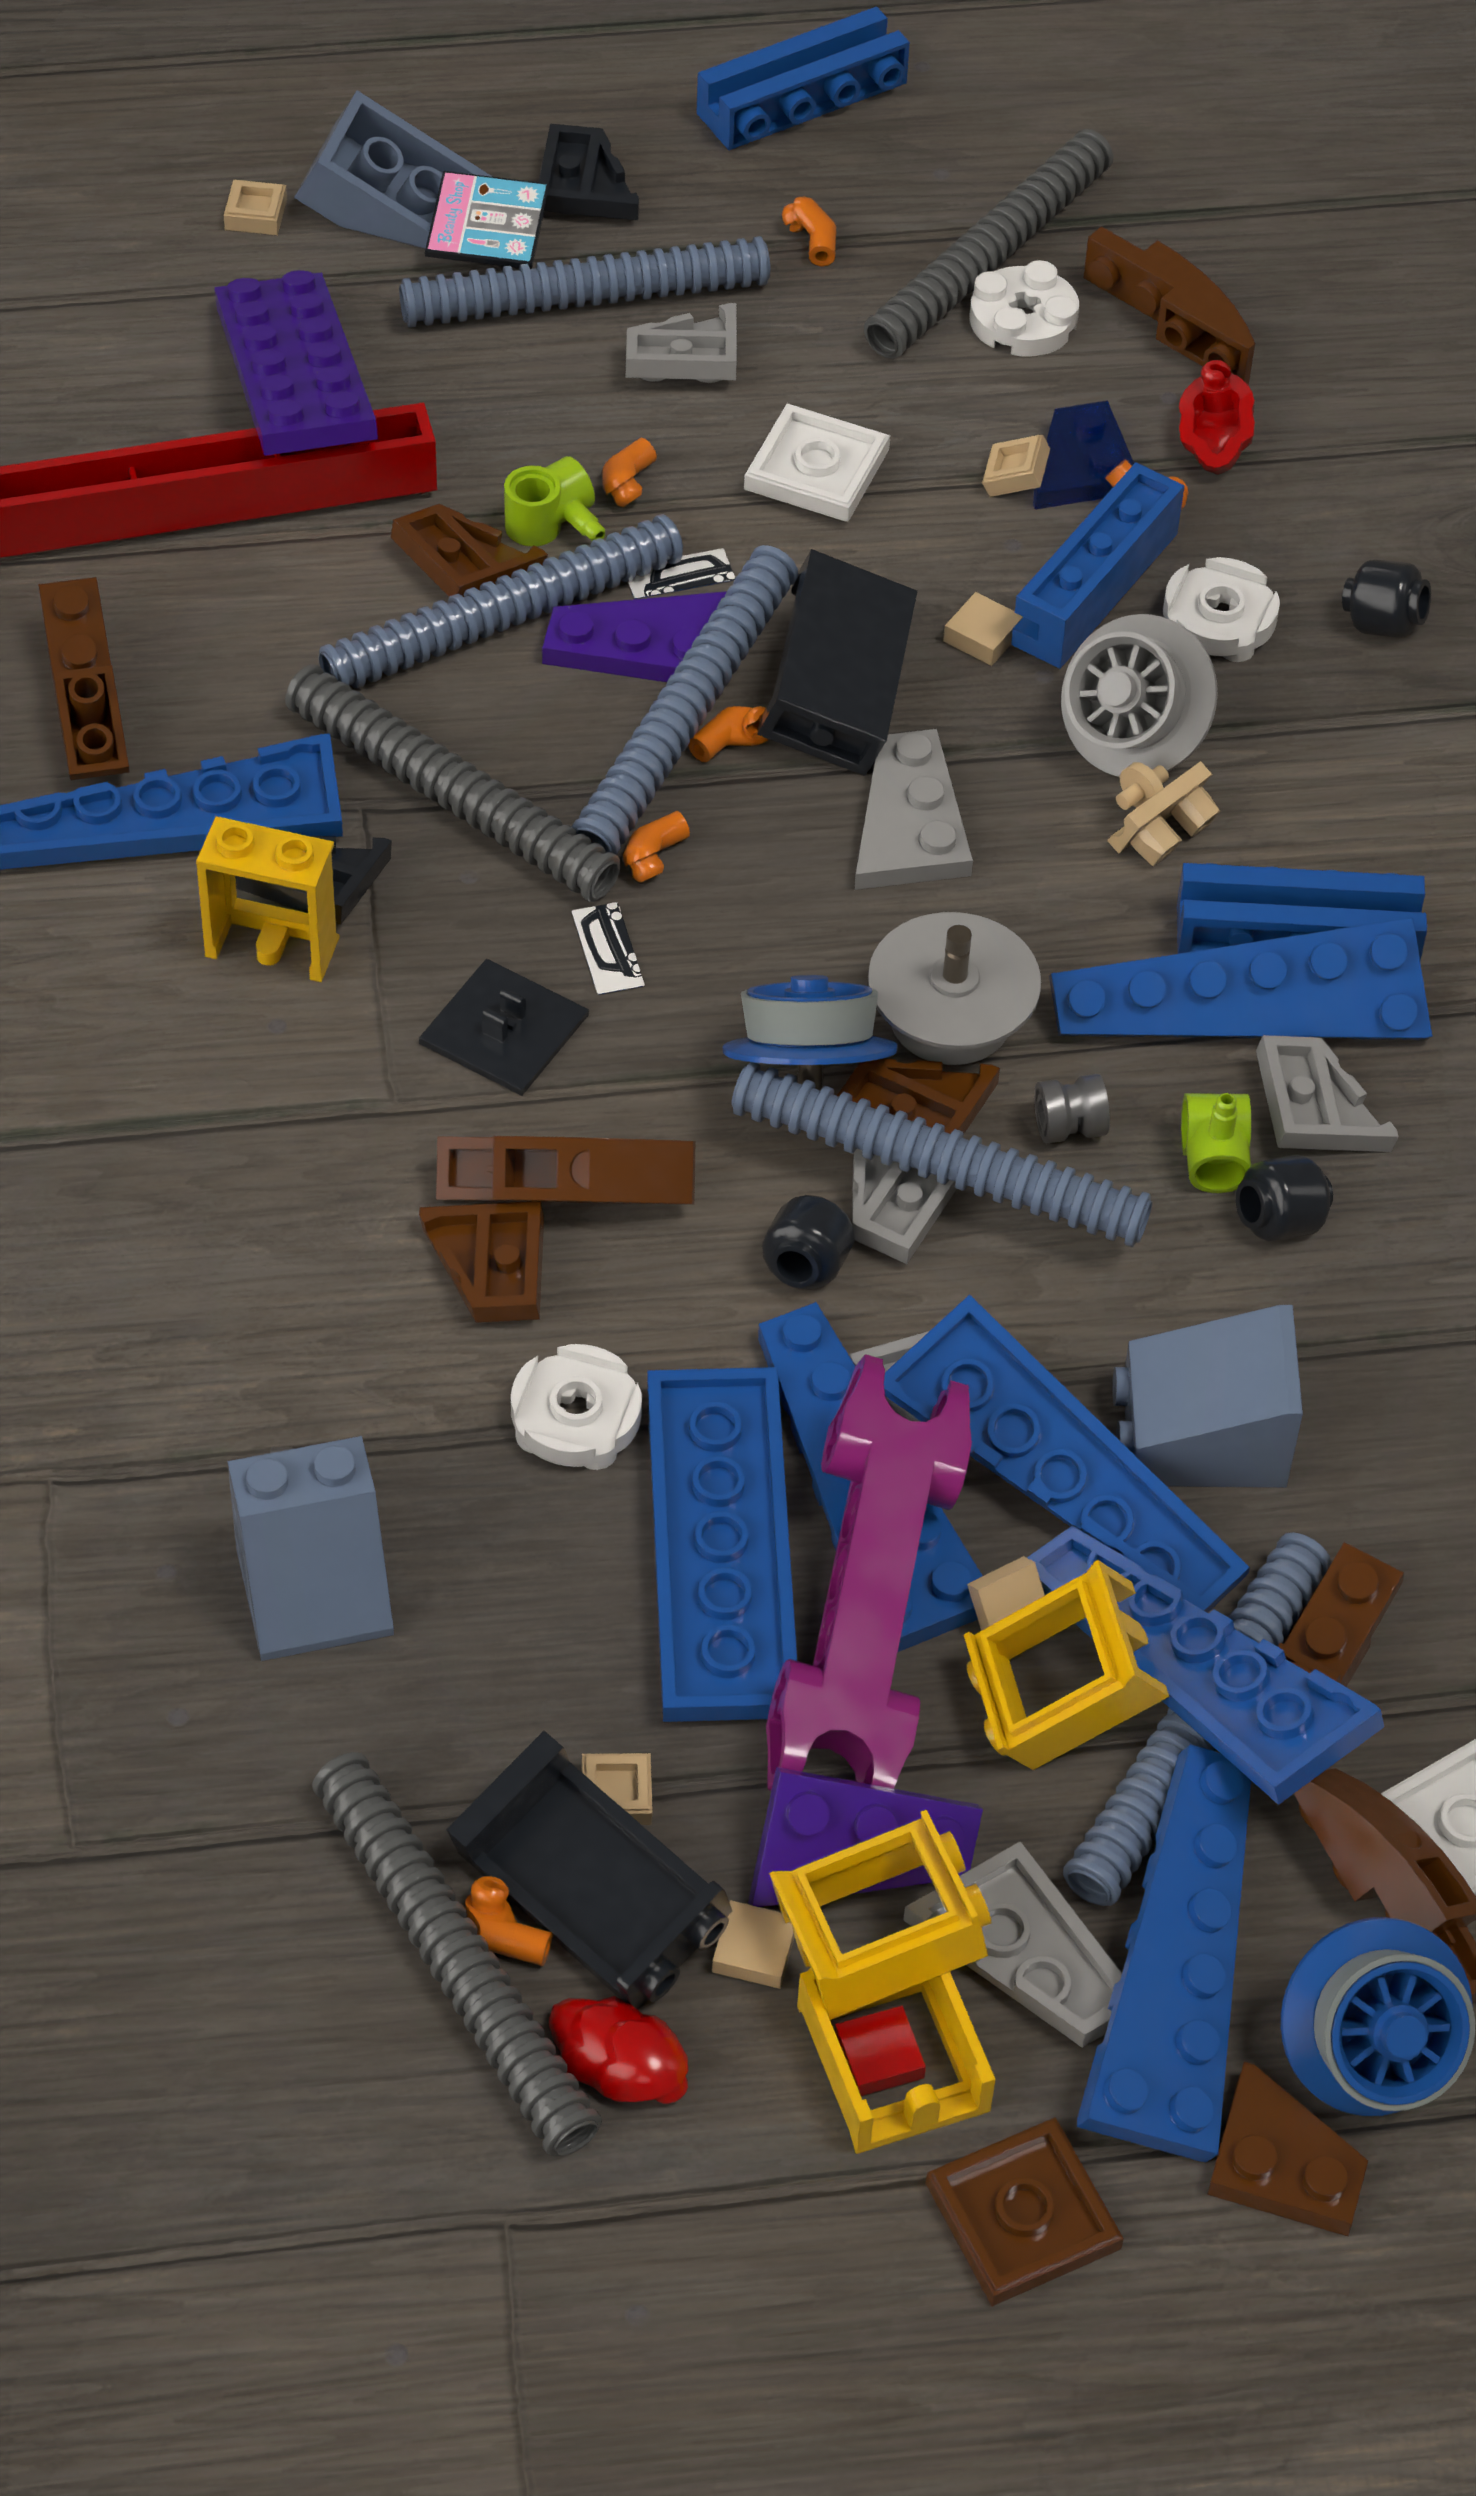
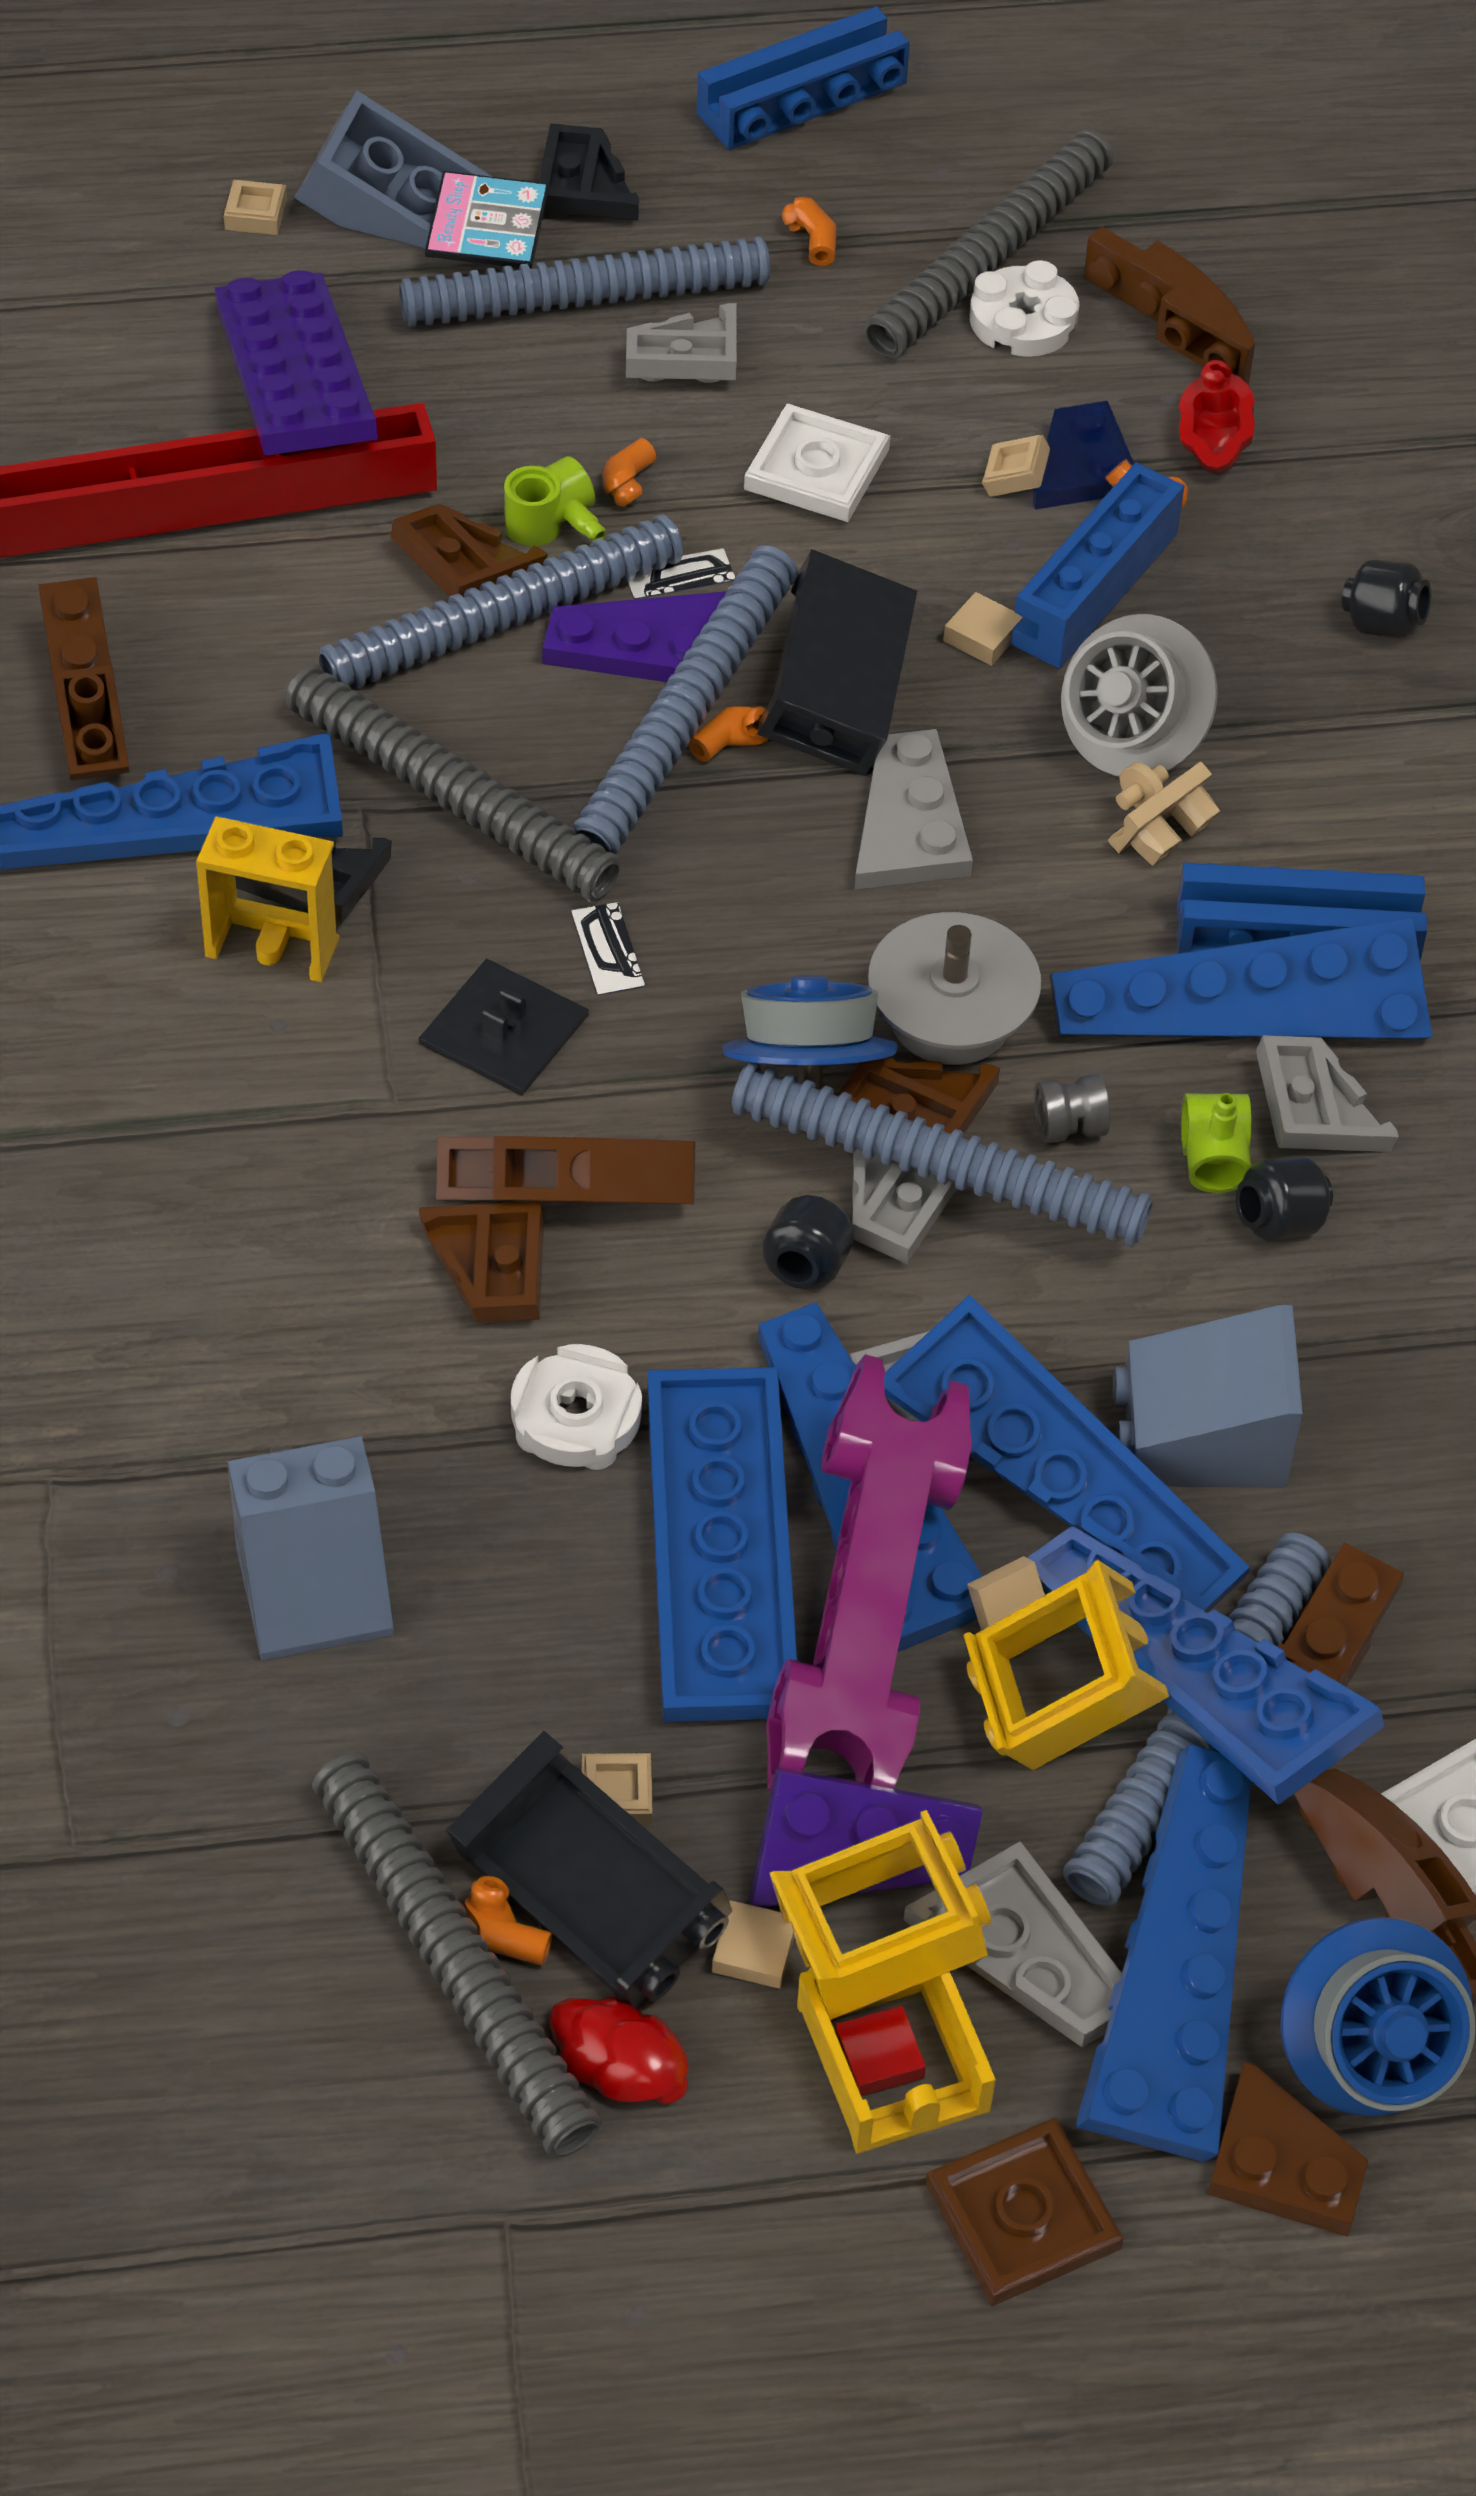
orange arm [623,811,690,883] -> none
white plate [1163,557,1280,662] -> none

